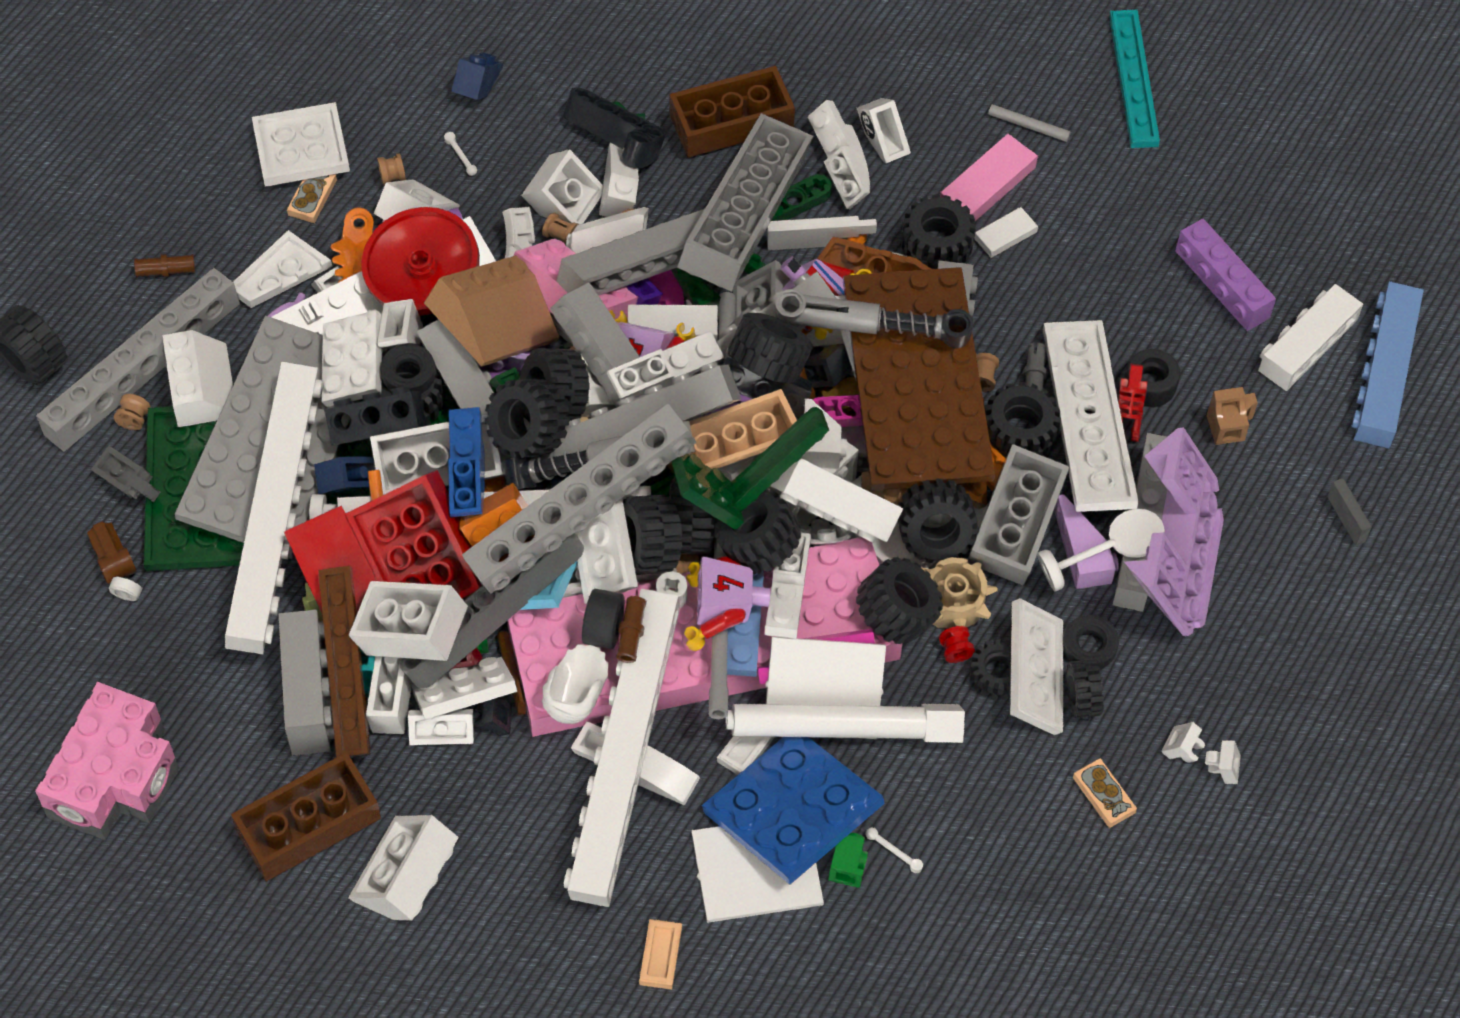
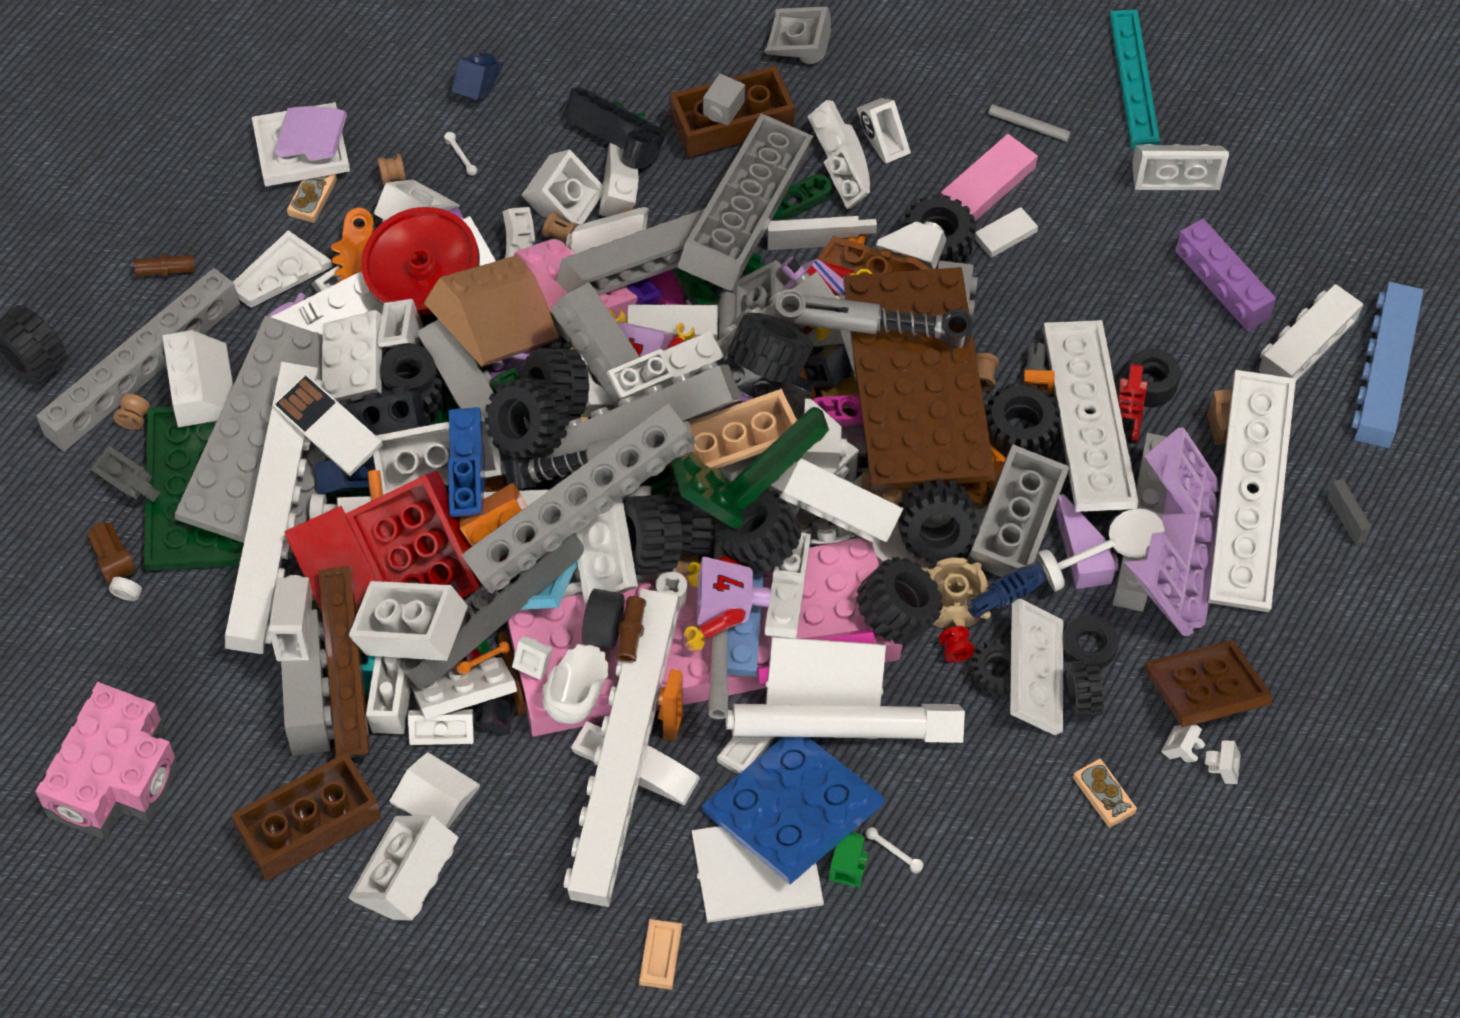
none -> white slope [269,575,312,661]
none -> white piece [273,373,383,476]
none -> lavender slope [275,106,347,161]
none -> white slope [390,752,480,828]
none -> orange hinge [457,641,510,675]
none -> white tile [512,636,552,680]
none -> orange plate [658,669,683,742]
none -> light grey brick [703,74,745,126]
none -> light grey slope [765,7,831,64]
none -> white slope [876,222,946,269]
none -> dark blue hinge [966,563,1045,619]
none -> orange tile [1024,370,1055,395]
none -> white slope [1132,144,1229,190]
none -> reddish brown plate [1145,640,1272,727]
none -> white piece [1207,370,1296,612]

